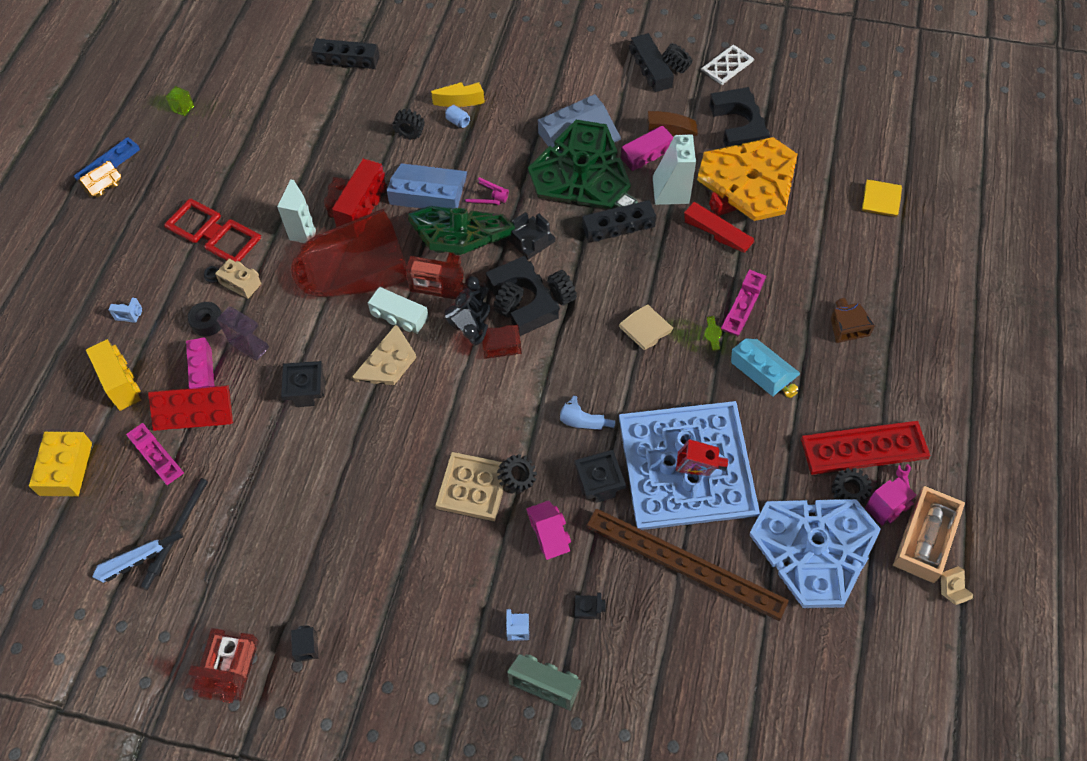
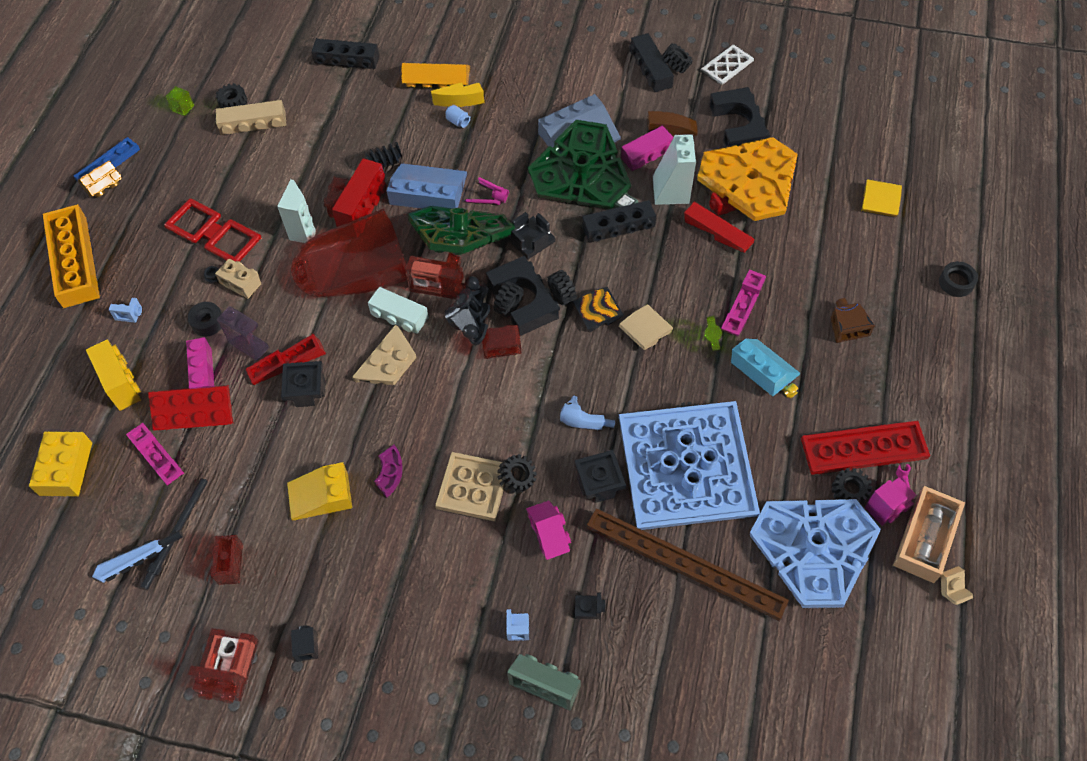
black tyre [392,109,425,140] -> none
red torso [676,439,728,476] -> none
none -> light orange brick [43,204,100,308]
none -> clear red brick [210,535,243,585]
none -> black tyre [215,83,248,108]
none -> tan brick [216,100,286,135]
none -> red slope [246,334,326,385]
none -> yellow slope [287,462,353,521]
none -> black piece [364,142,402,167]
none -> magenta tile [374,444,403,498]
none -> light orange slope [402,63,470,88]
none -> slope [573,287,624,332]
none -> black tyre [939,261,978,297]

